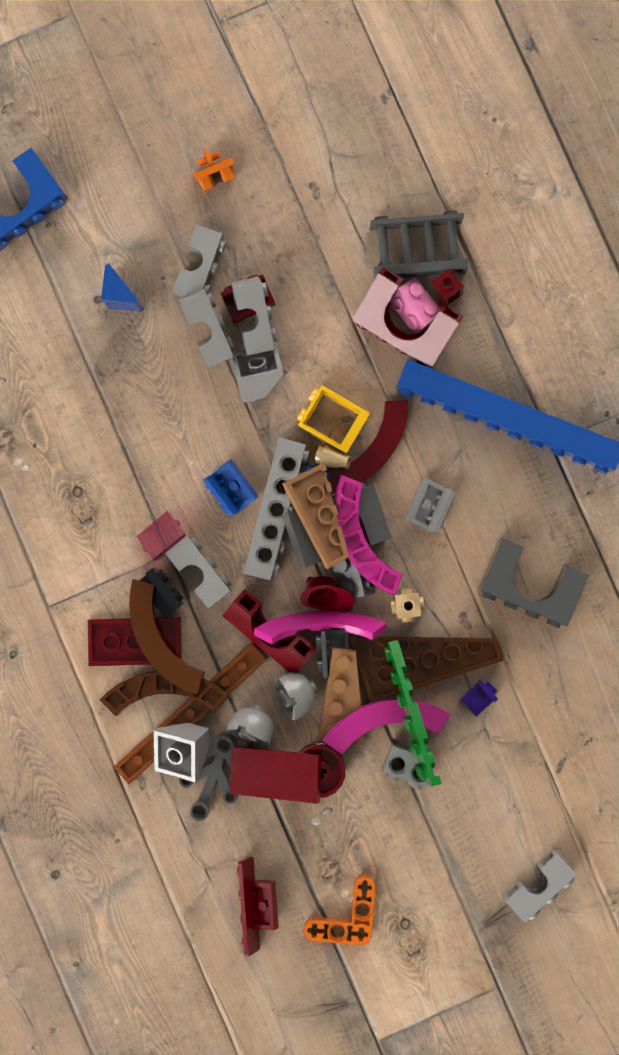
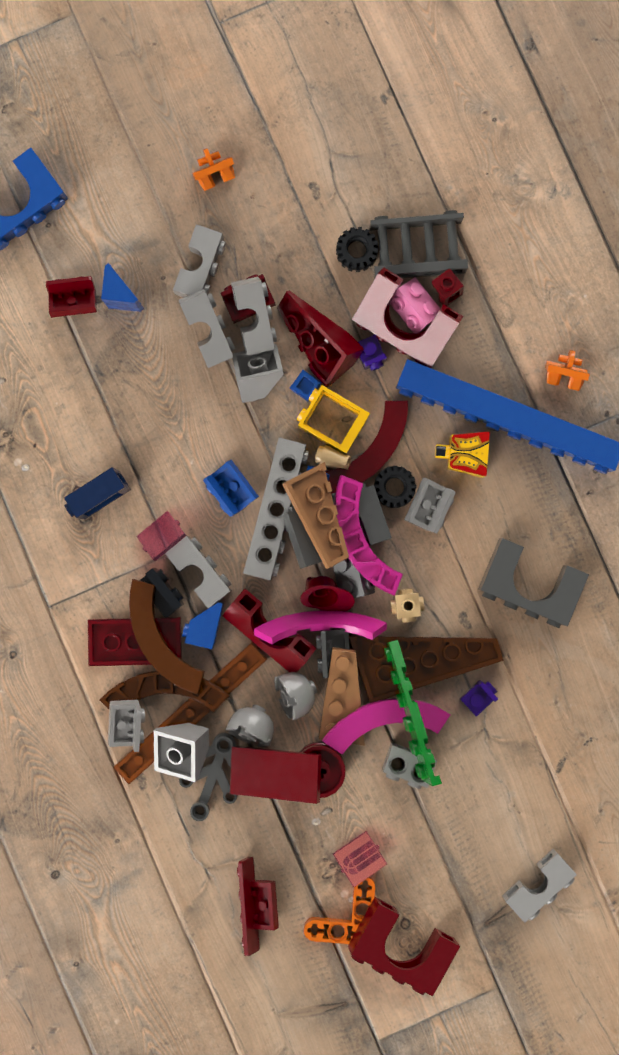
none -> dark red bracket [46,276,97,318]
none -> dark blue window [64,467,131,520]
none -> light grey bracket [108,700,145,752]
none -> blue slope [182,602,224,649]
none -> dark red wedge [277,290,364,388]
none -> blue tile [290,370,322,402]
none -> clear pink piece [333,831,388,887]
none -> black tyre [336,227,378,272]
none -> dark red arch [348,897,460,996]
none -> dark purple bracket [358,335,387,371]
none -> black tyre [374,466,416,508]
none -> torso [435,432,490,478]
none -> orange hips [545,350,590,391]

